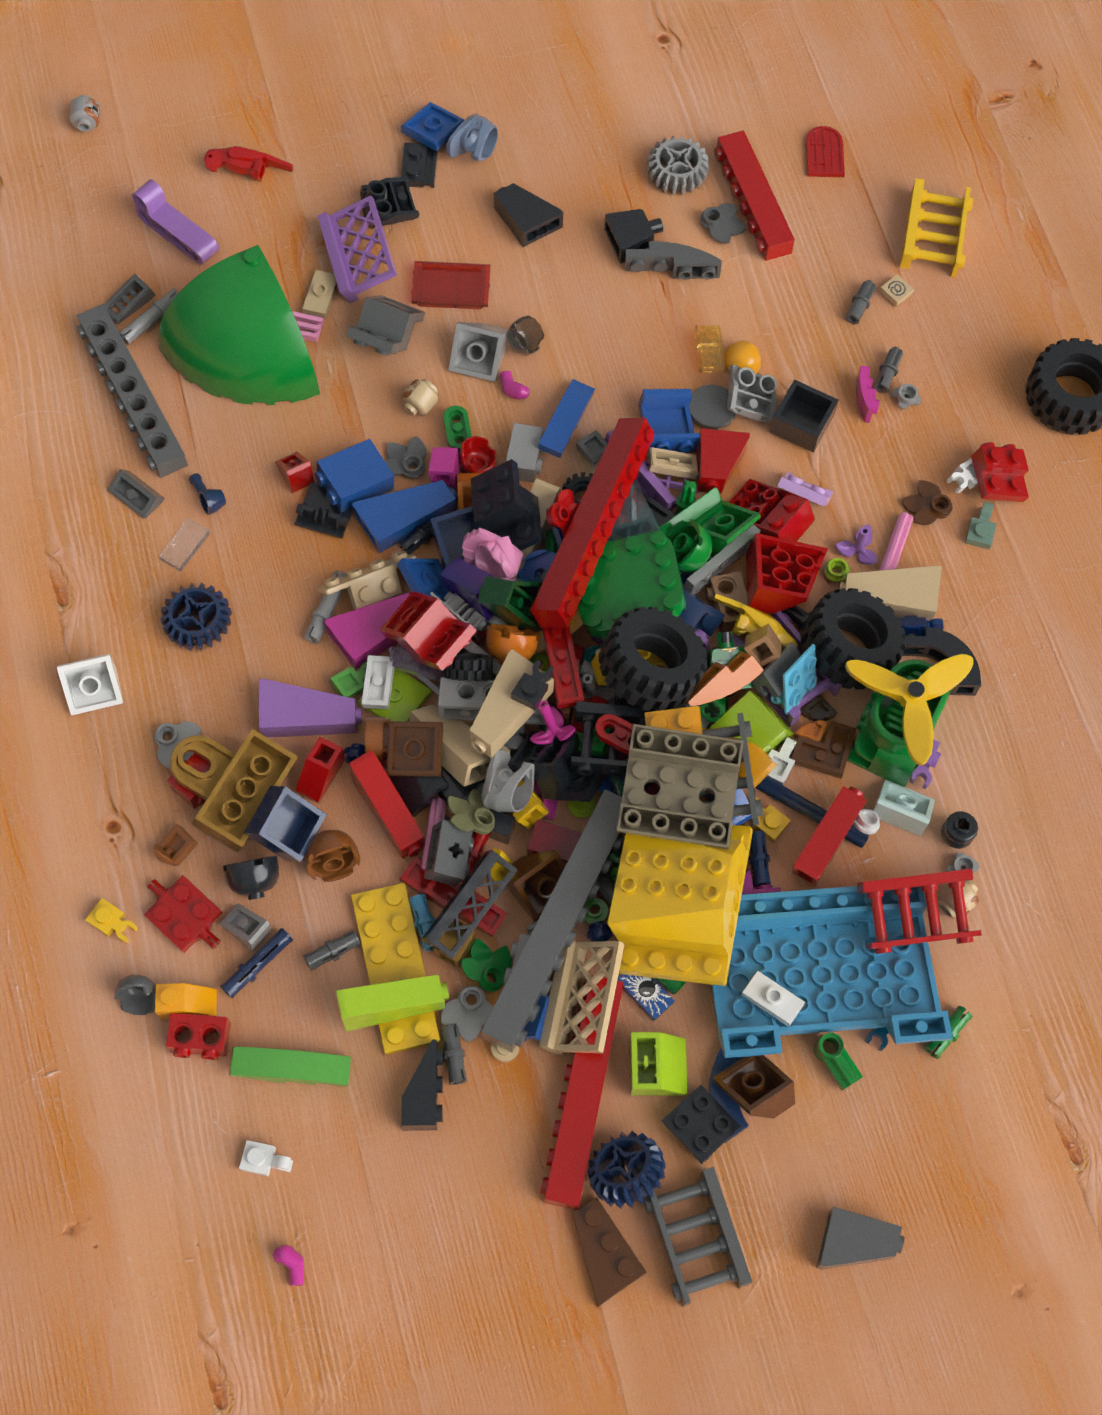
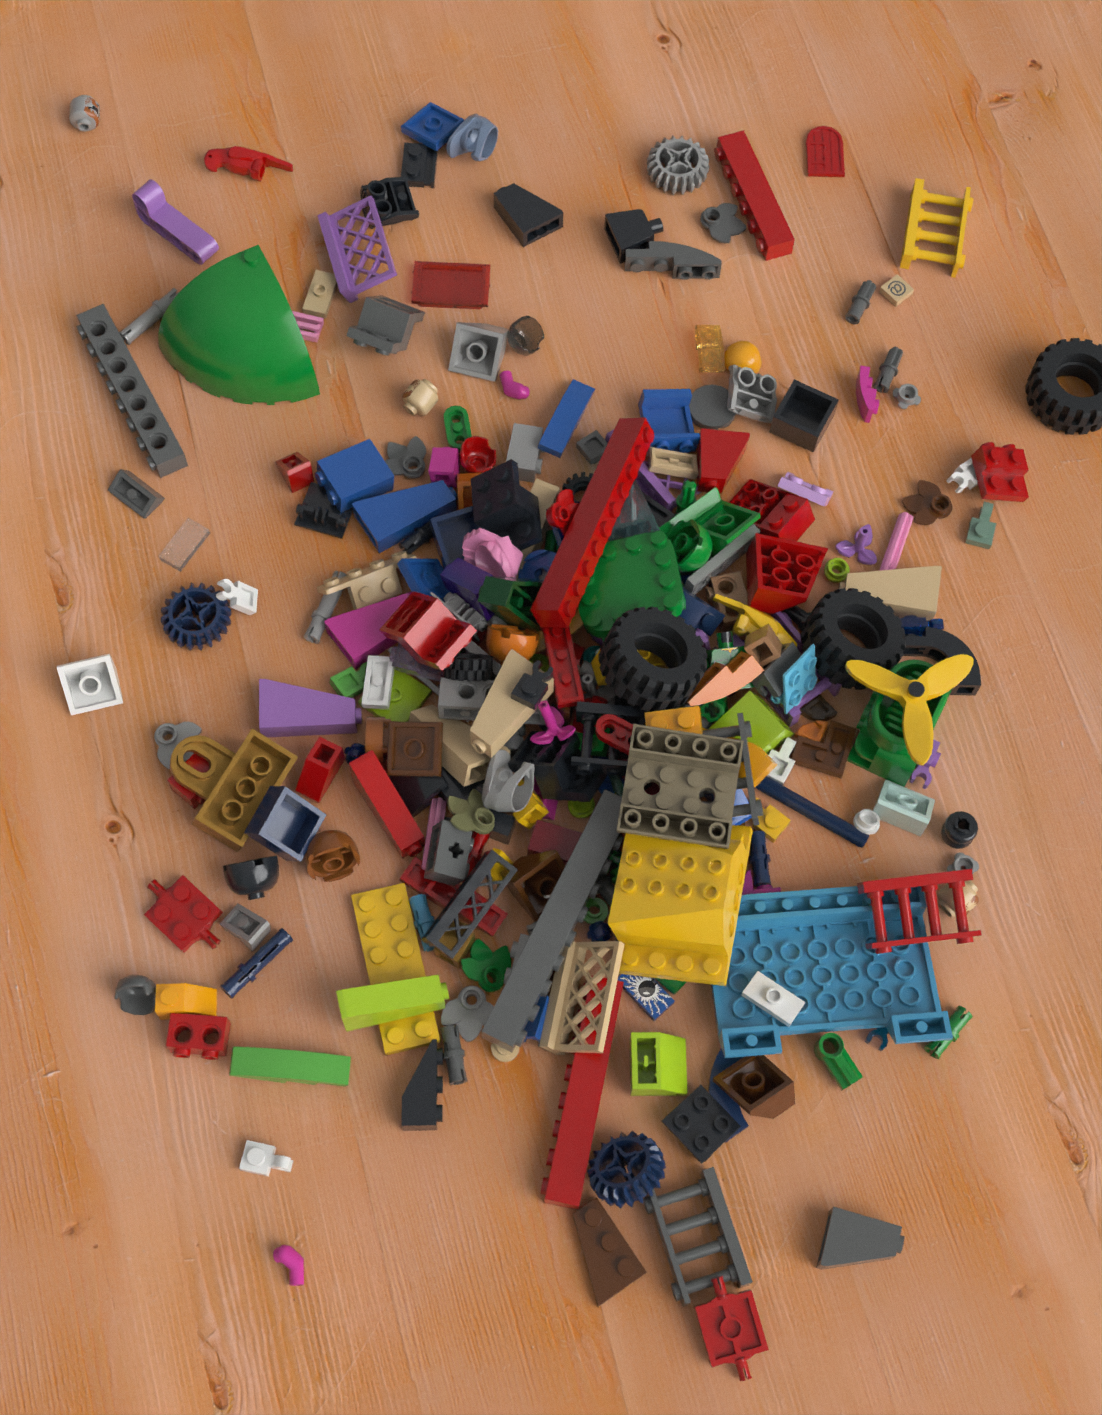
yellow plate [85,898,138,944] -> none
dark grey slope [104,274,156,324] -> none
dark orange plate [153,824,198,866] -> none
dark blue bar [189,473,226,515] -> none
dark grey pin [303,930,361,971] -> none
red slope [792,786,867,886] -> none
none -> white plate [216,579,258,615]
none -> red plate [694,1276,769,1381]

